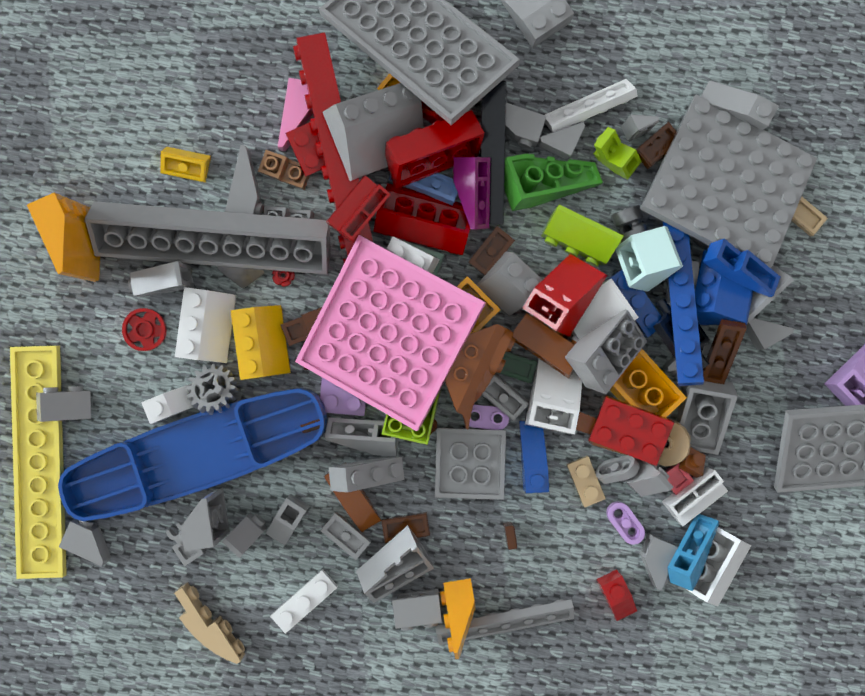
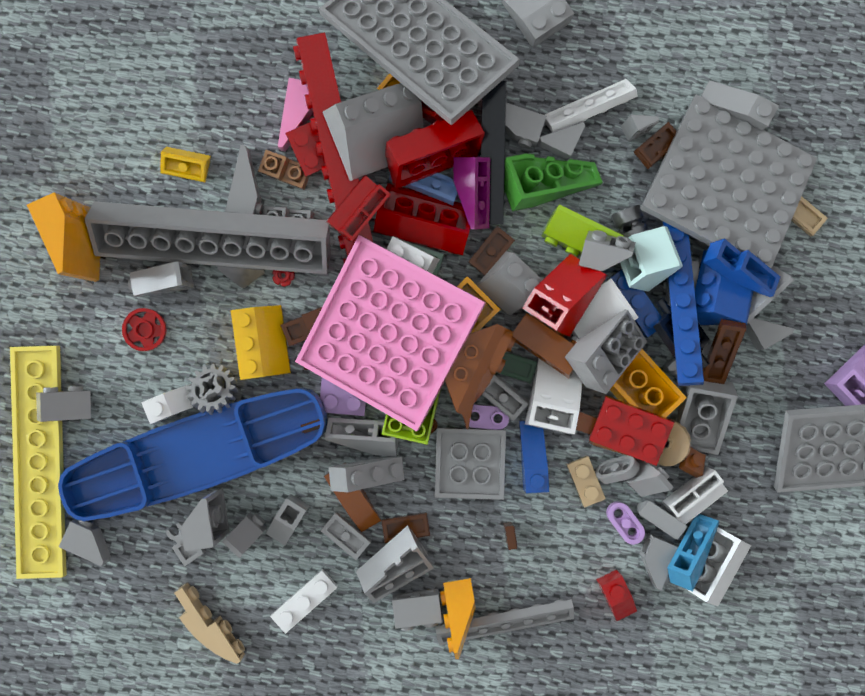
white slope [175,287,237,363] -> none
lime brick [593,127,642,180] -> none
coral plate [665,463,694,495] -> none
none -> light grey slope [579,230,636,271]
none -> light grey slope [637,501,687,540]

